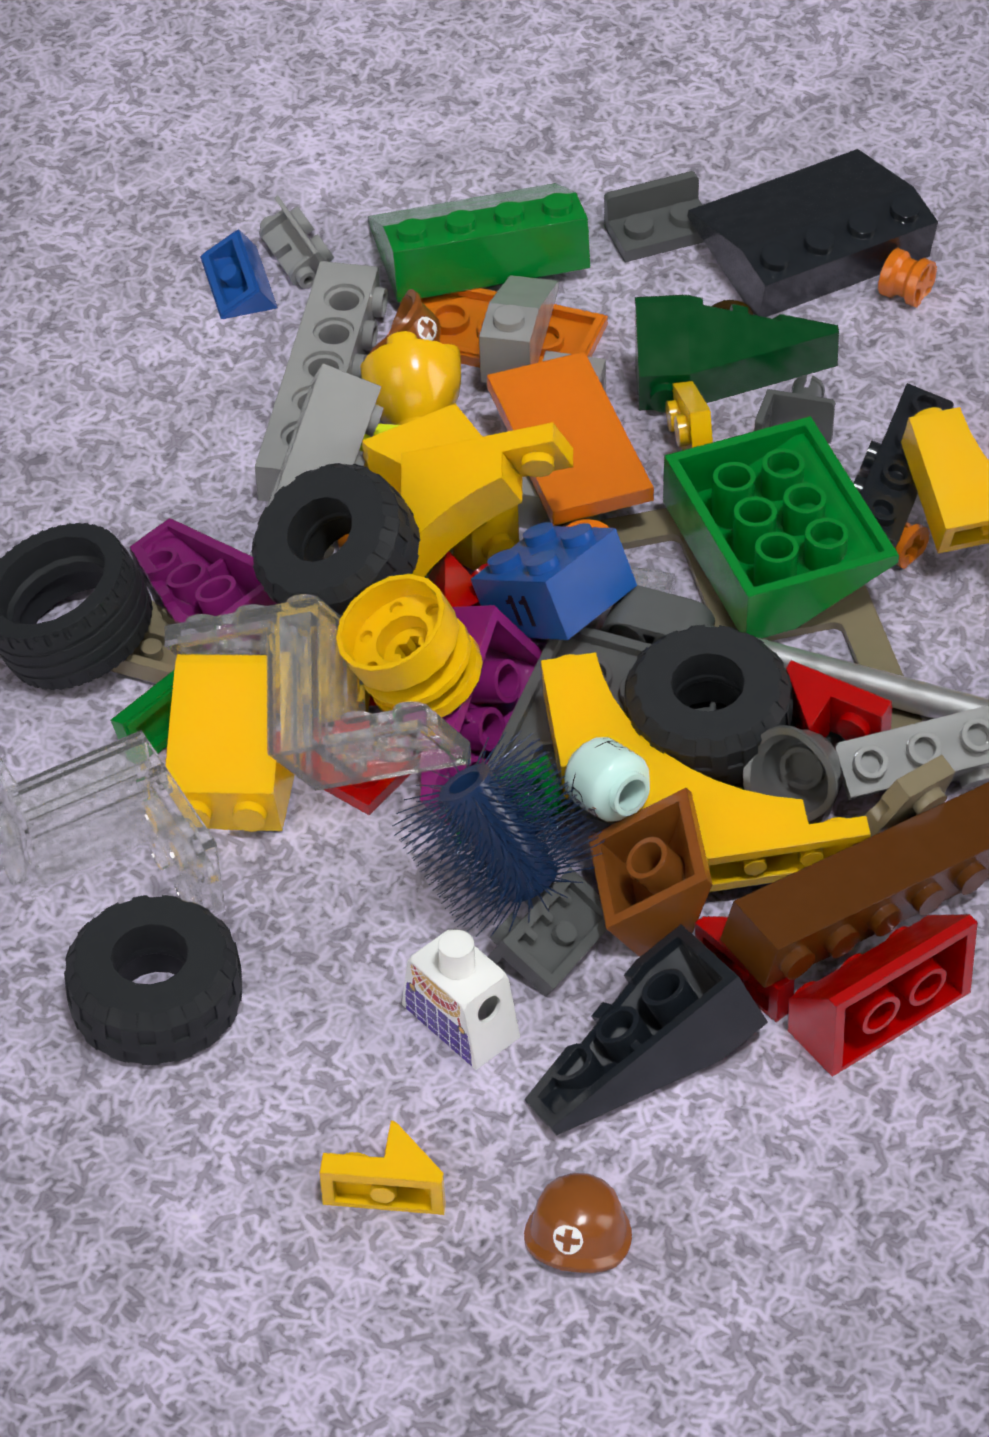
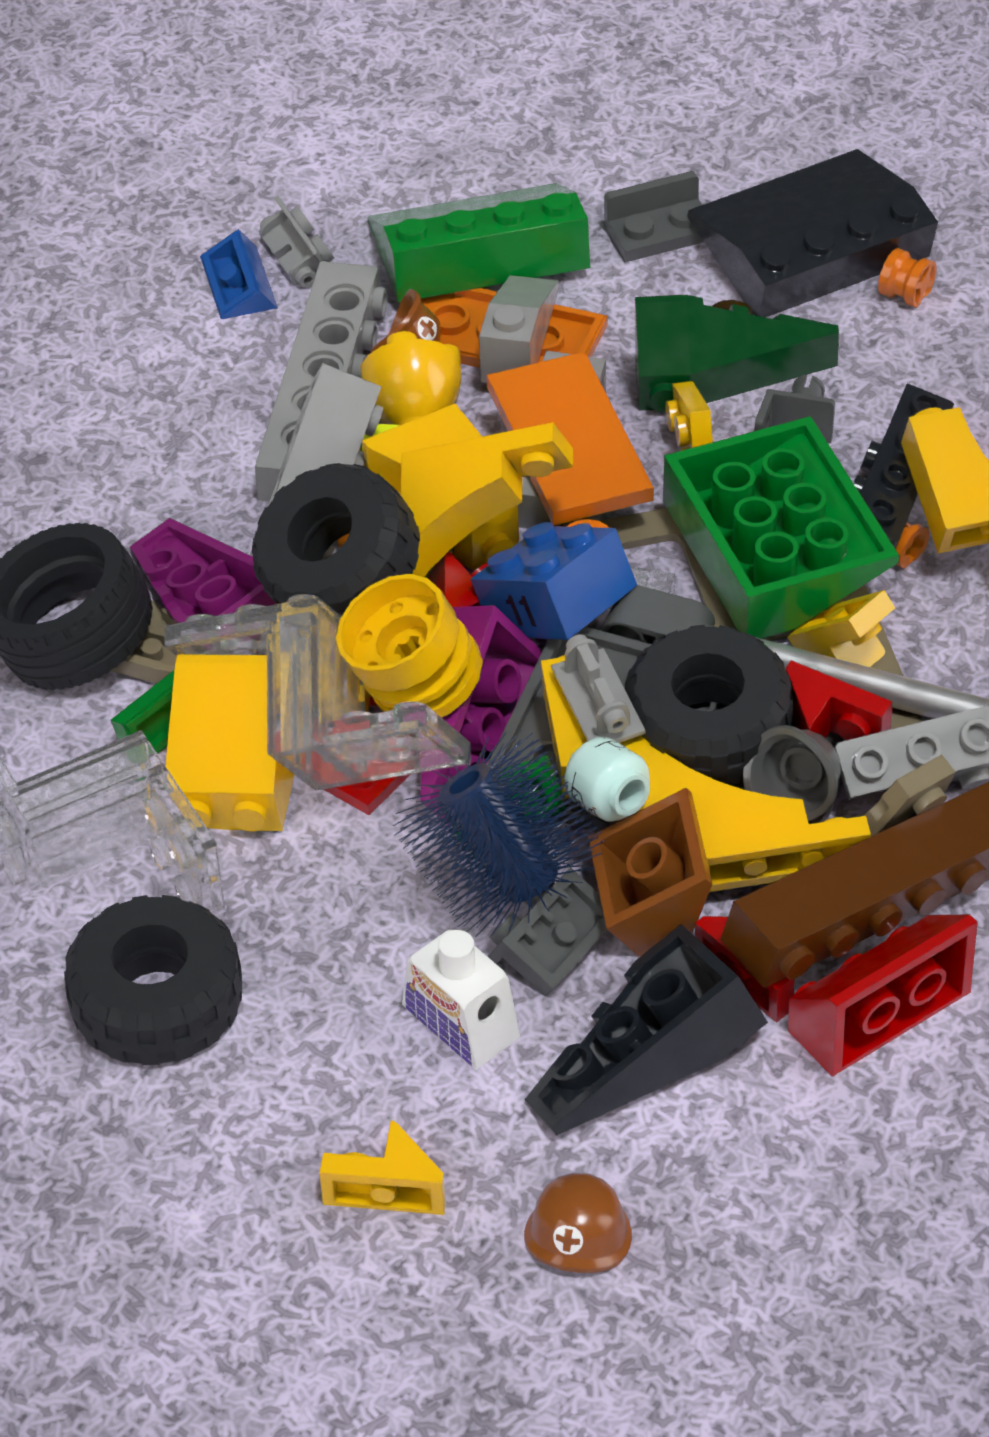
none -> light grey hinge [551,634,646,742]
none -> yellow slope [787,590,895,667]

